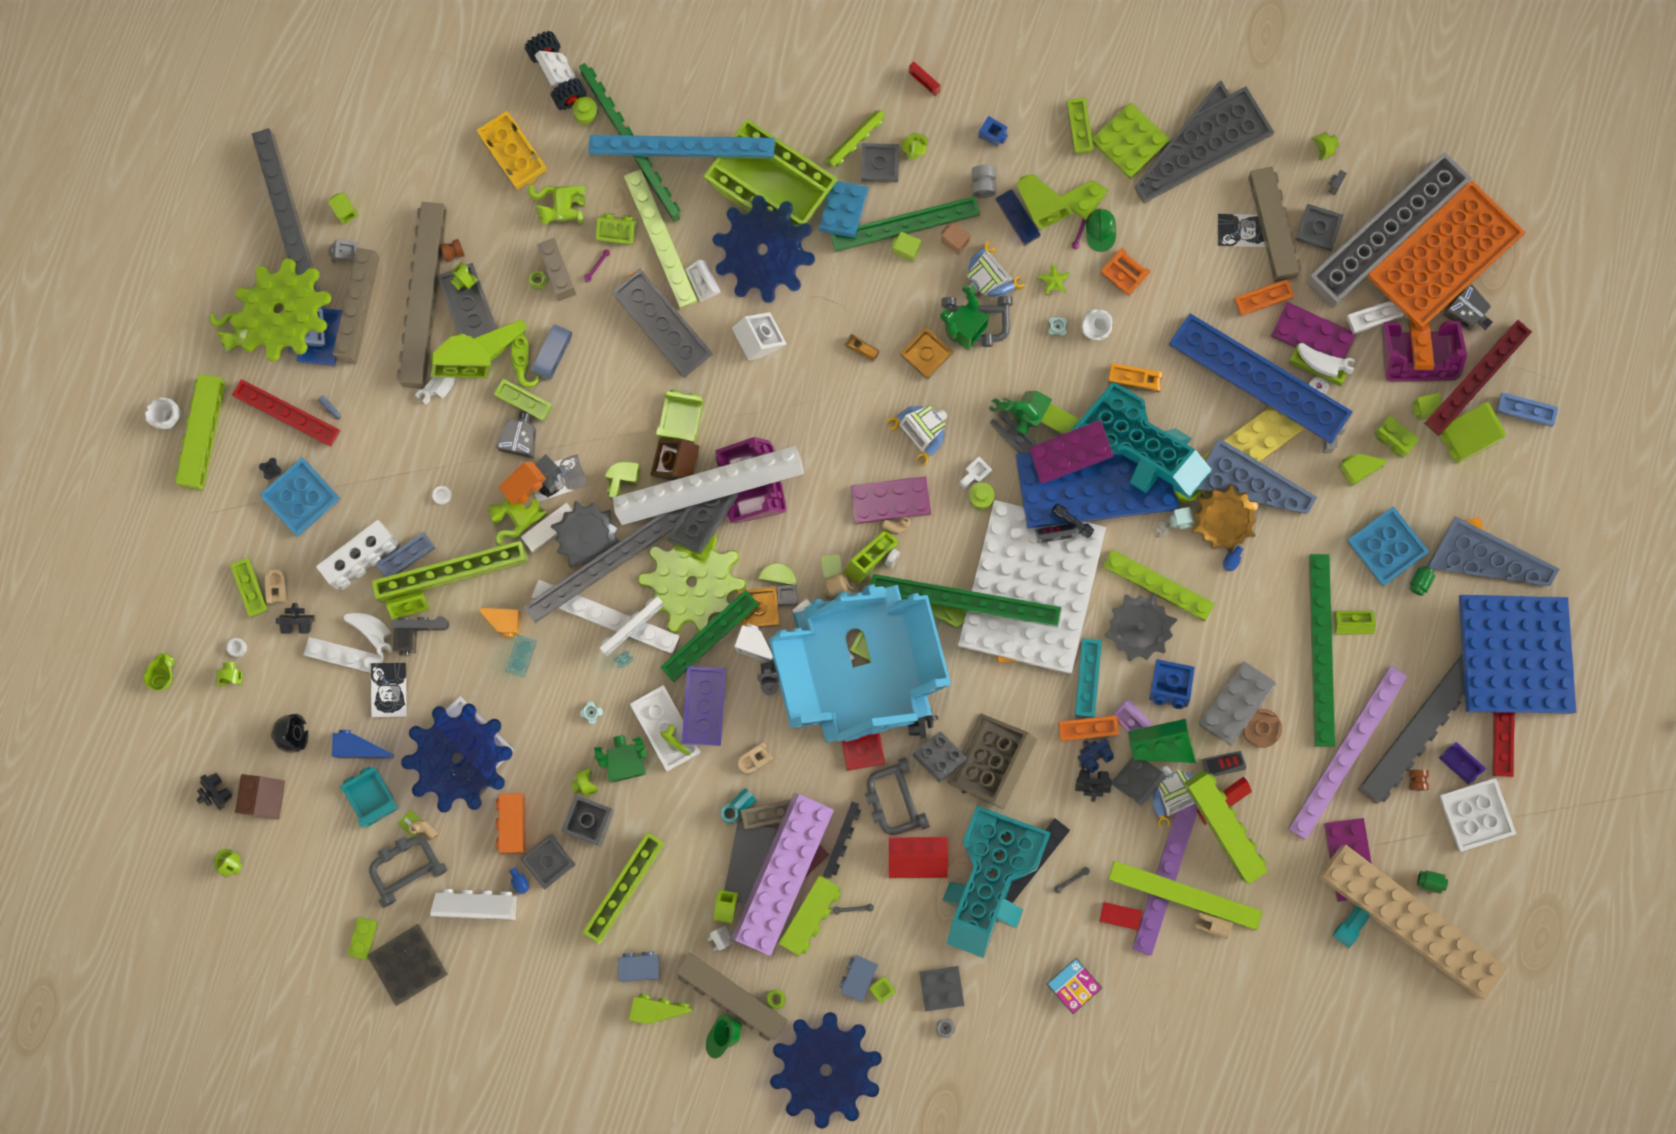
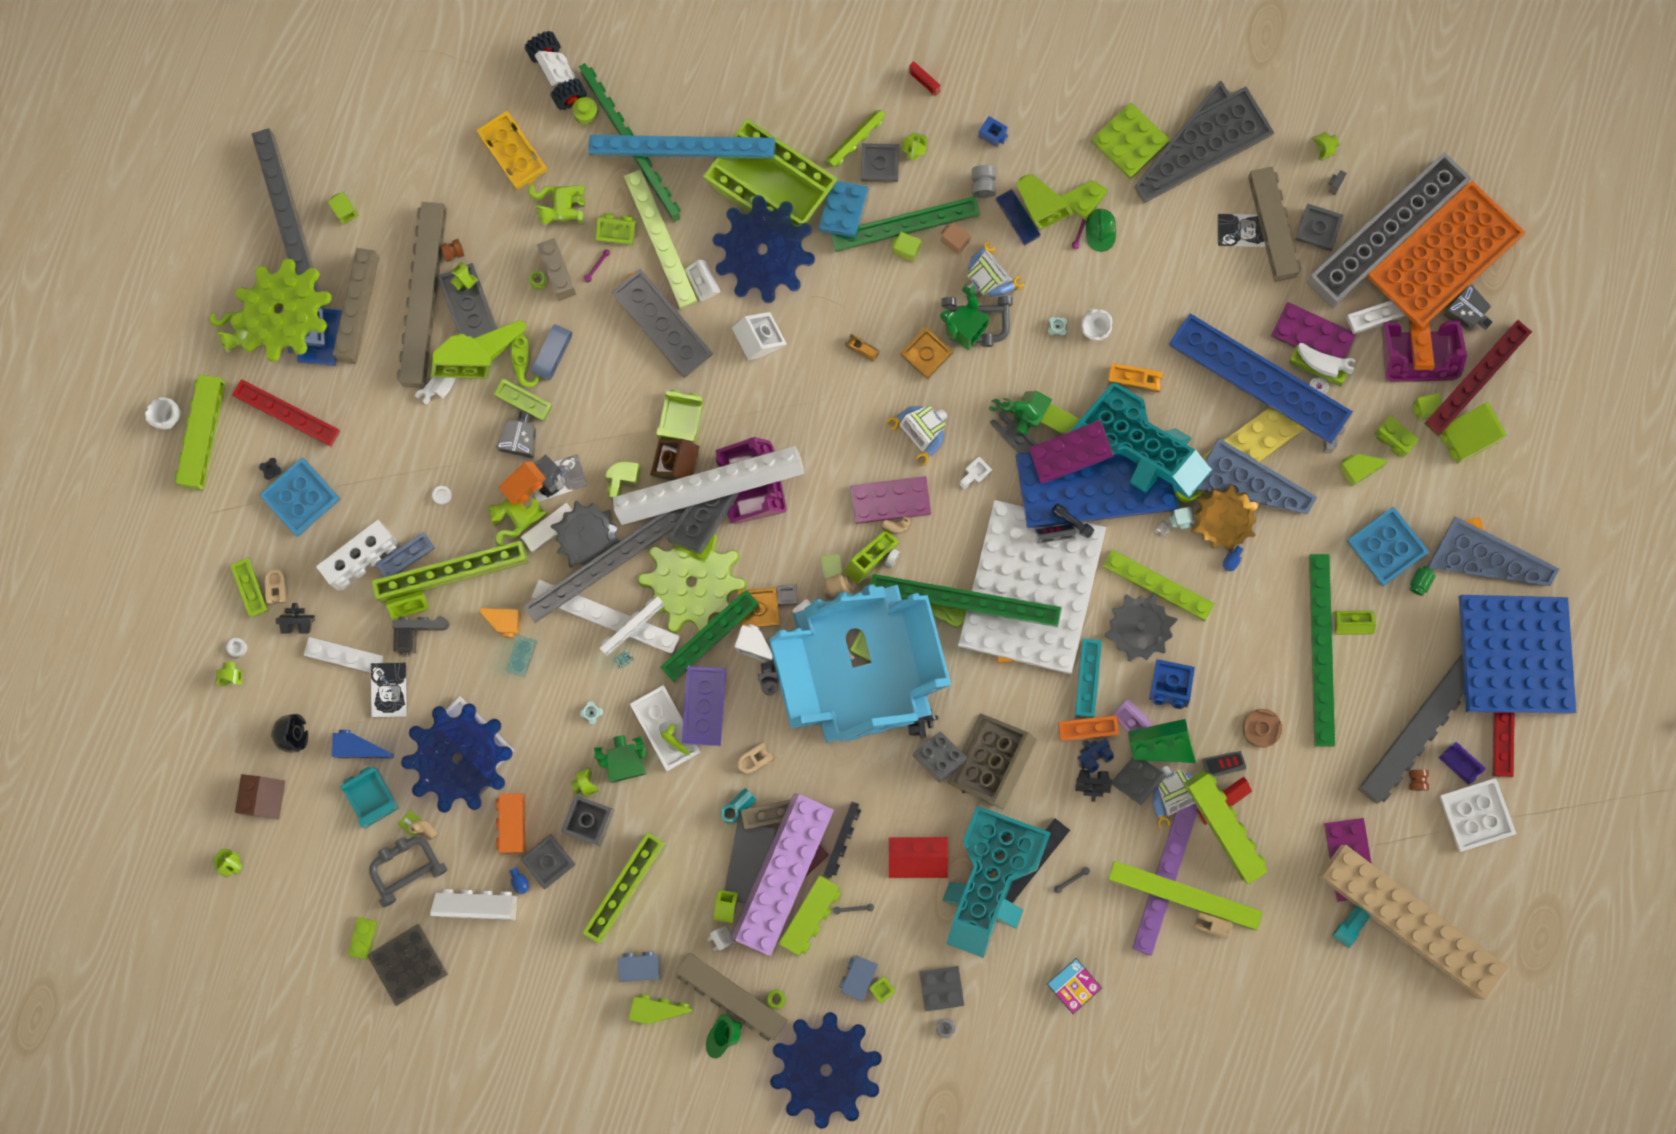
lime hair [143,653,175,691] -> none
black hips [196,773,232,811] -> none
sand blue helmet [318,396,341,419] -> none
light grey bracket [328,239,358,262] -> none
white piece [344,613,392,658] -> none
lime tile [758,563,796,585] -> none
red tile [842,733,885,771] -> none
dark grey bar [865,757,930,835] -> none
lime piece [969,482,995,510] -> none
lime animal [1037,263,1070,295] -> none
lime plate [1067,97,1094,155] -> none
red tile [1099,902,1142,930] -> none
orange plate [1100,248,1151,296] -> none
light grey plate [1199,661,1277,746] -> none
orange plate [1234,279,1295,316] -> none
lavender plate [1288,666,1408,840] -> none
green brick [1417,870,1448,894] -> none
medium blue plate [1496,393,1558,427] -> none

